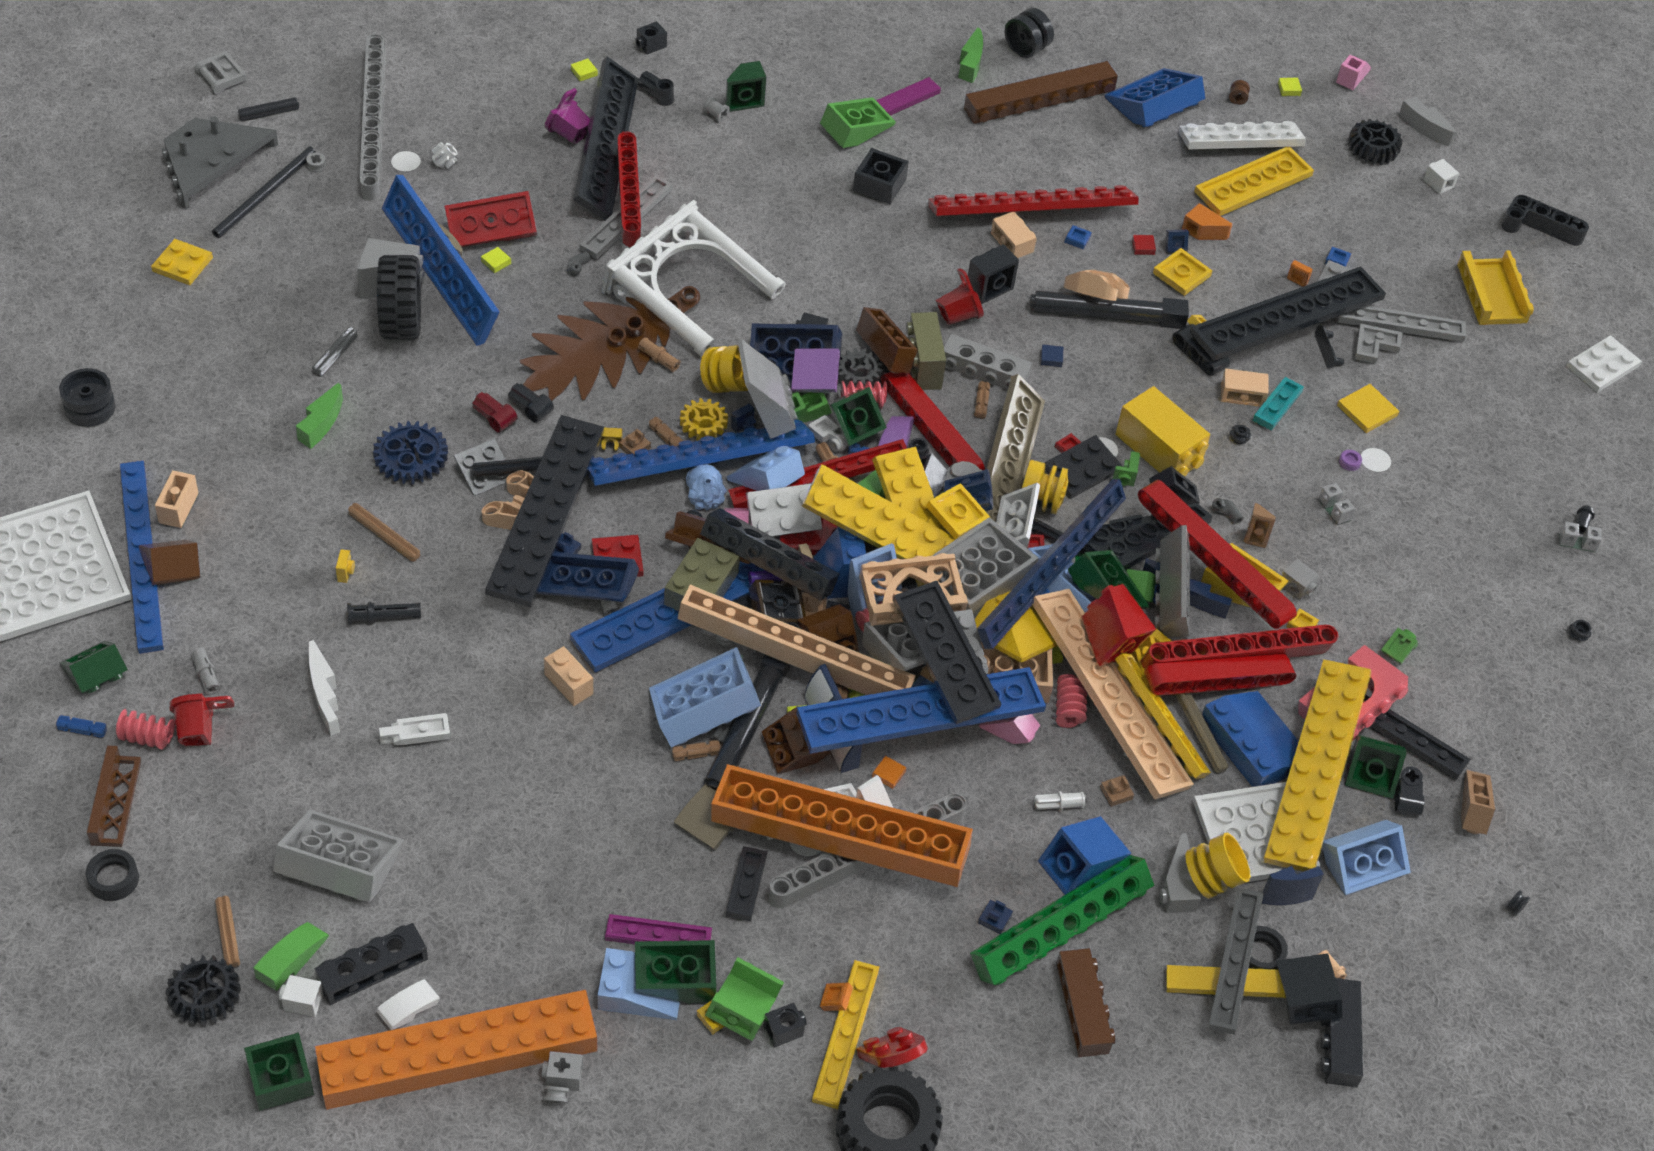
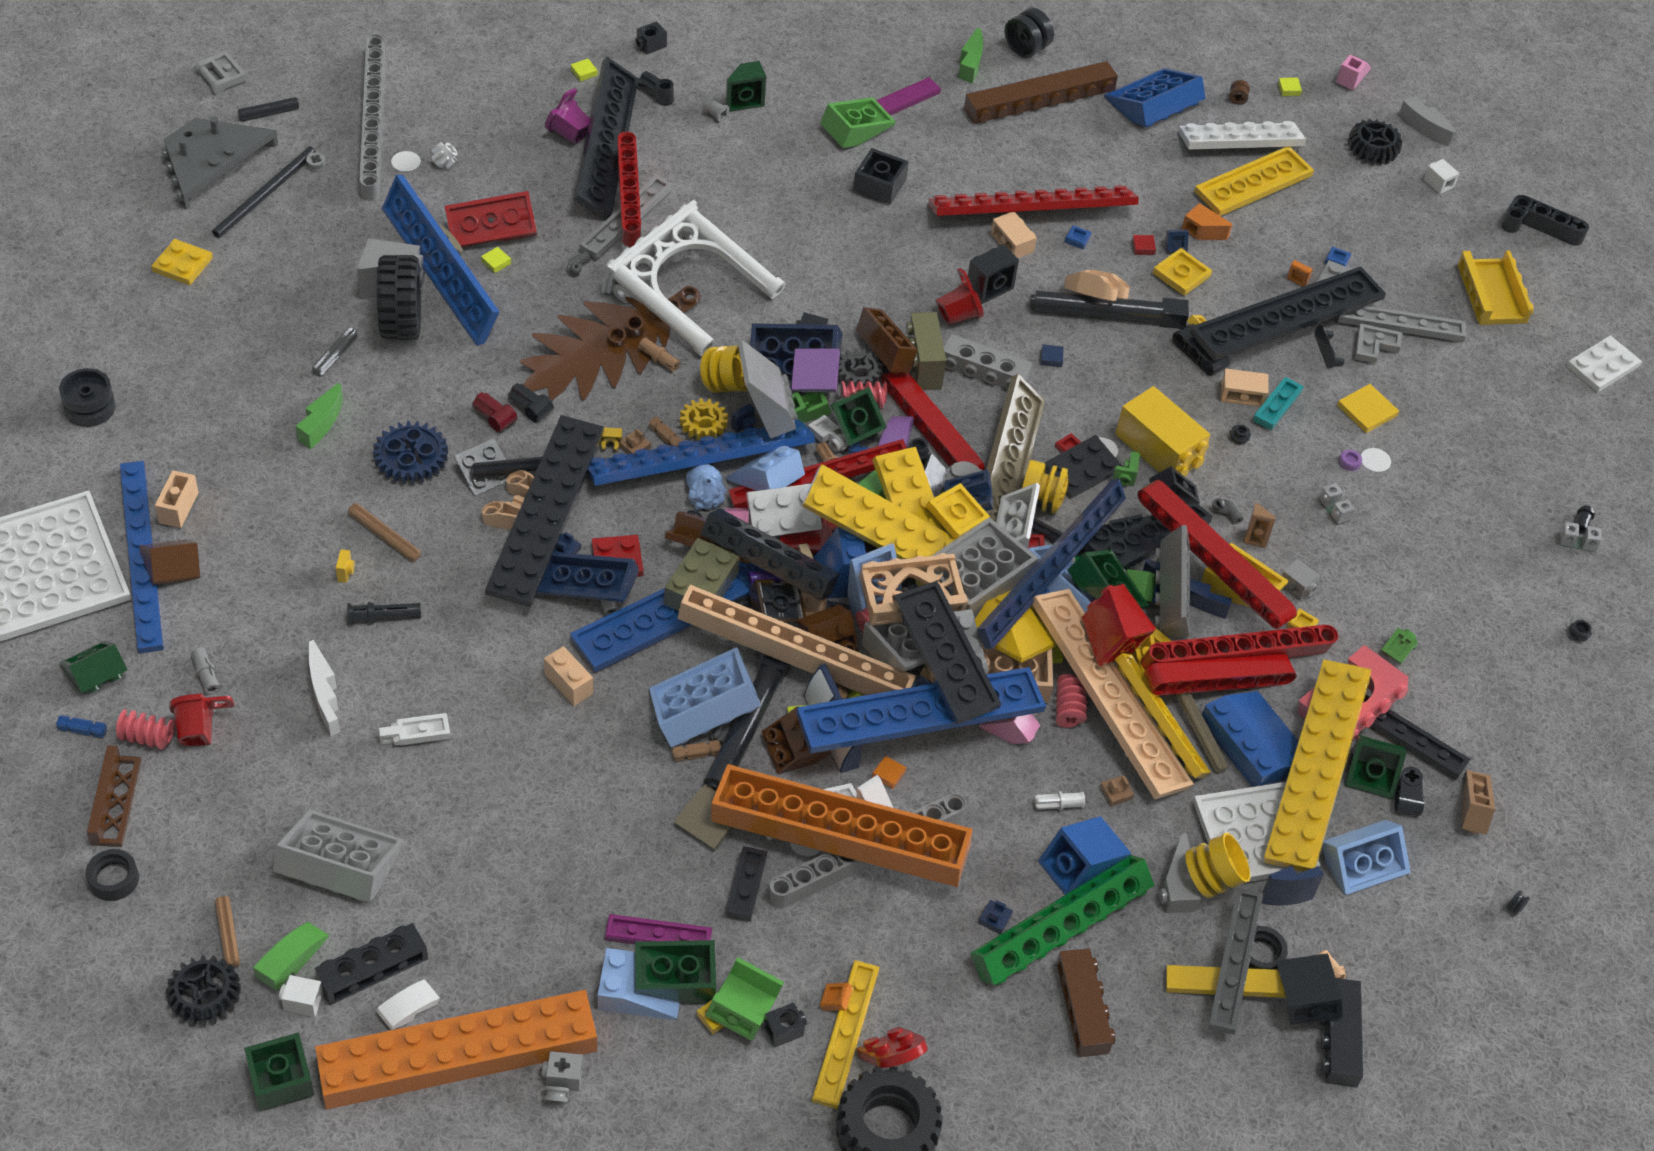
medium nougat axle [974,381,990,419] -> none

